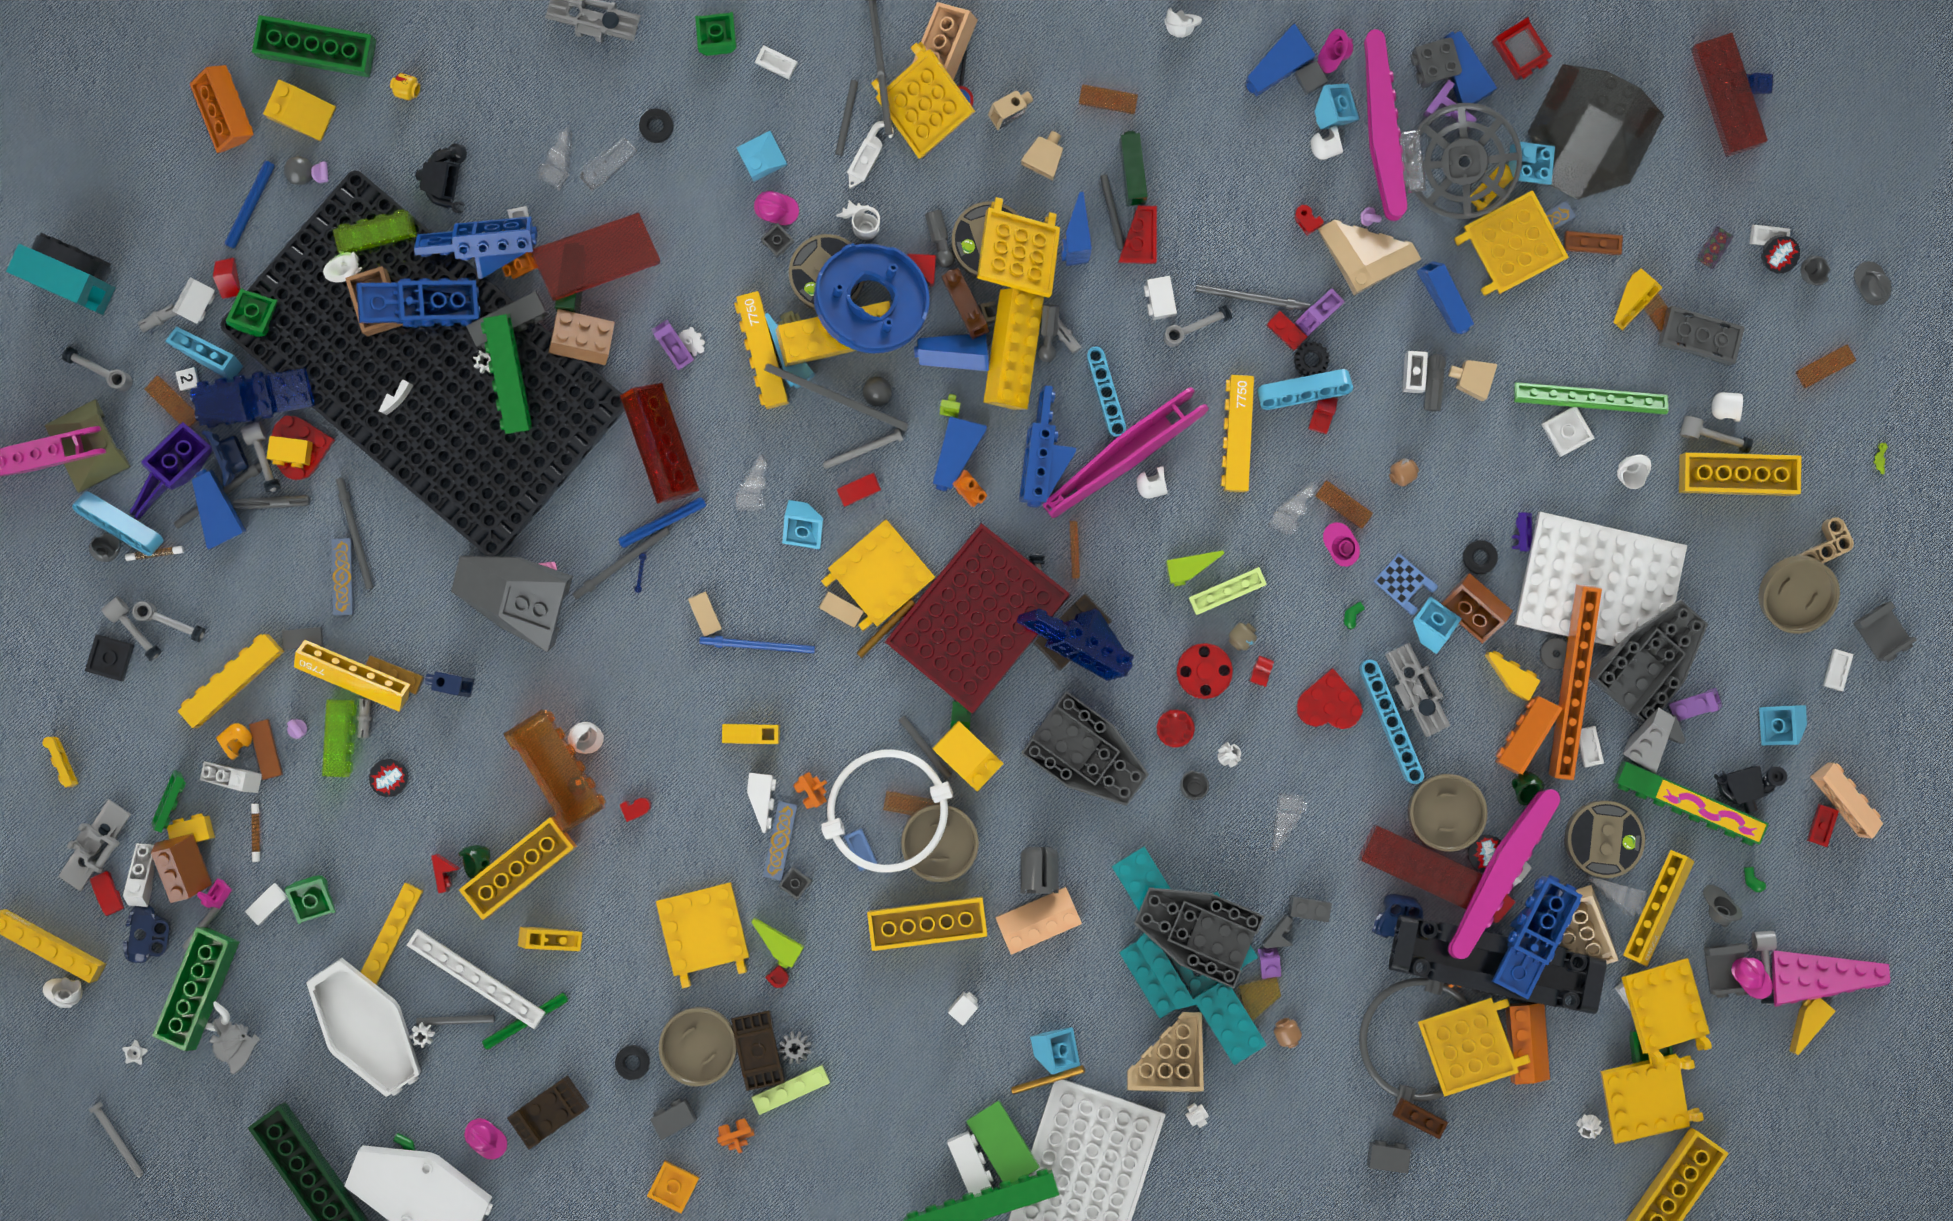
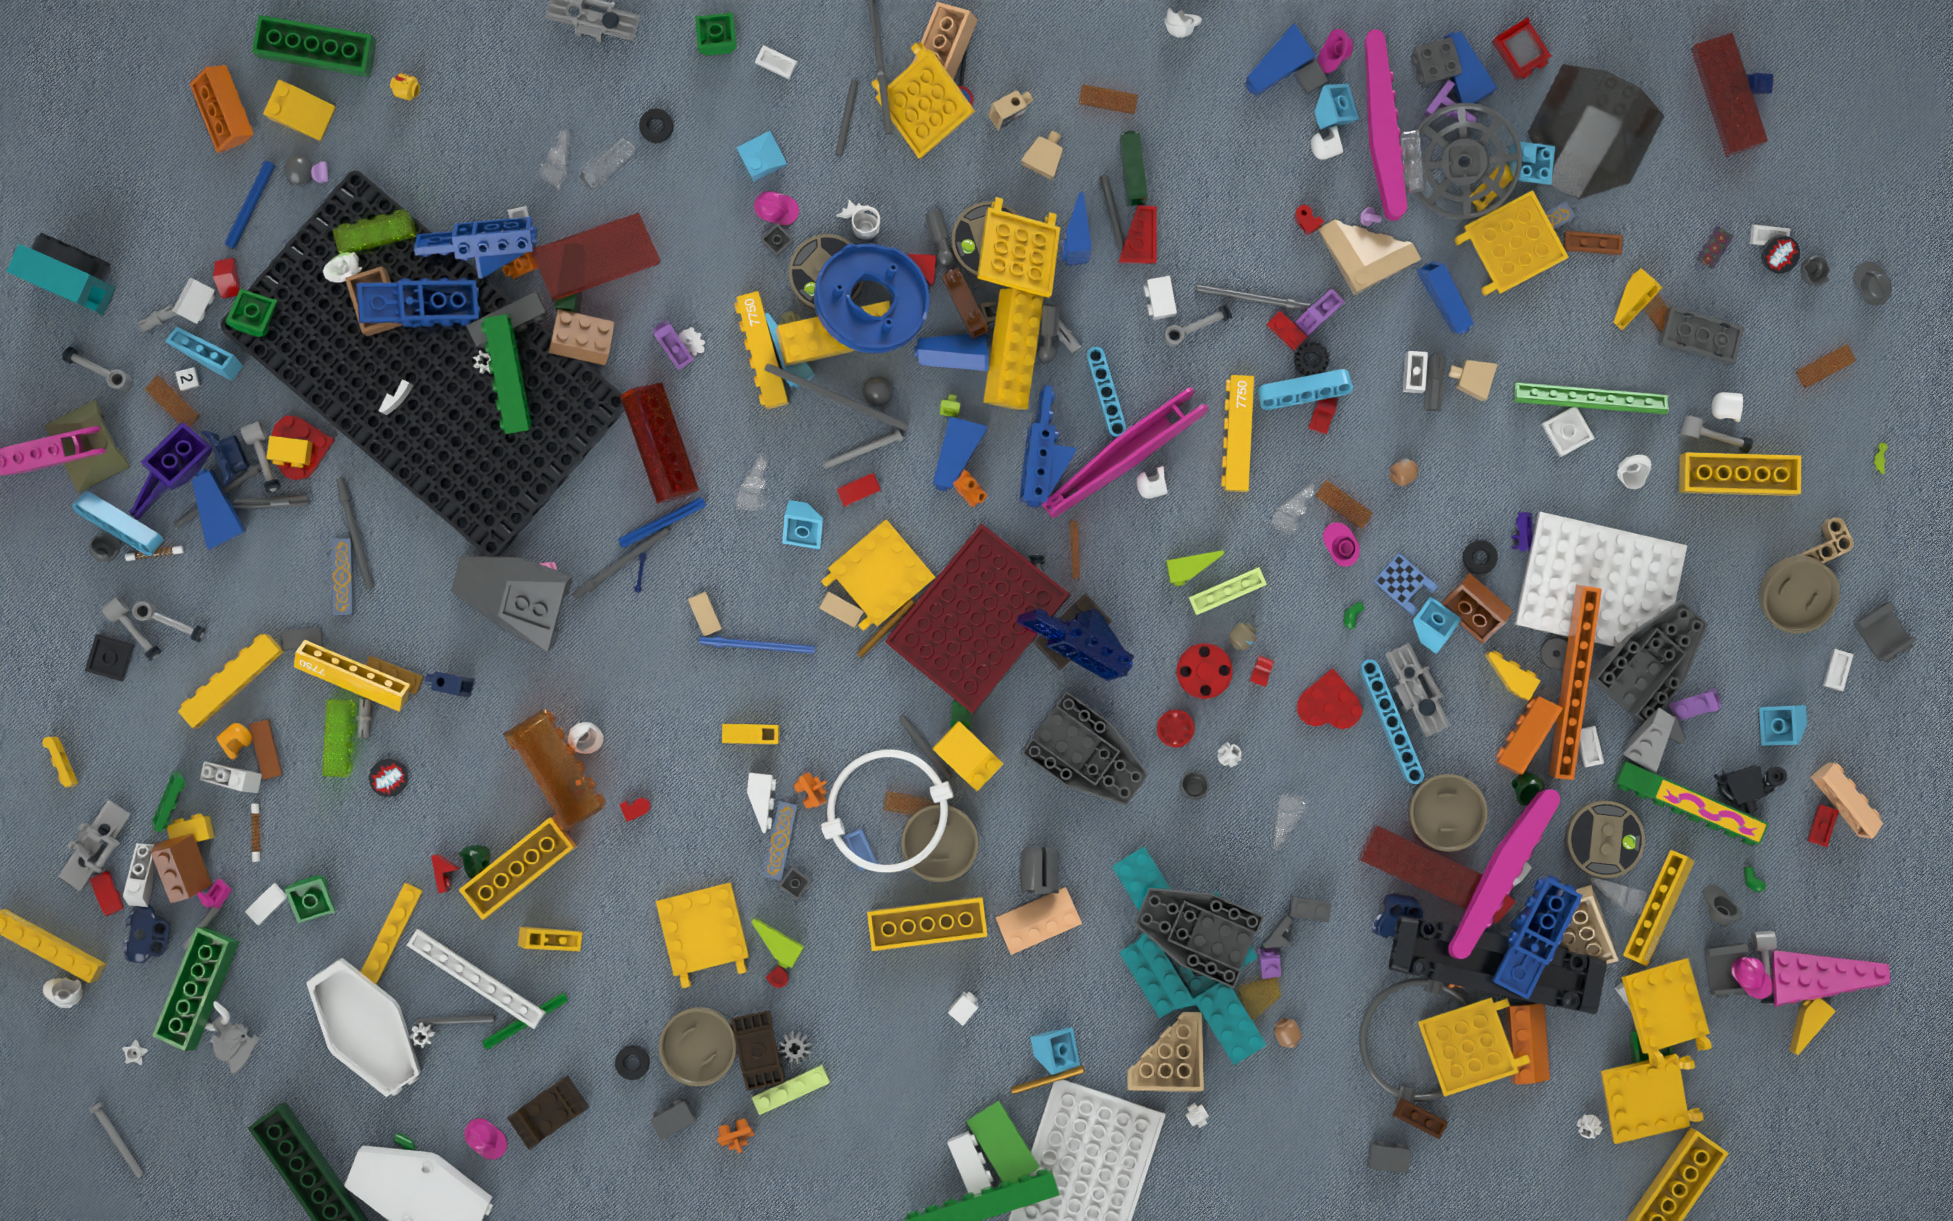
clear blue wedge [190,368,315,428] -> none
lavender plate [287,719,307,739] -> none
black torso [415,143,467,213] -> none
light orange tile [647,1160,699,1214] -> none
white plate [847,121,894,189] -> none
tile [1467,835,1501,873] -> none

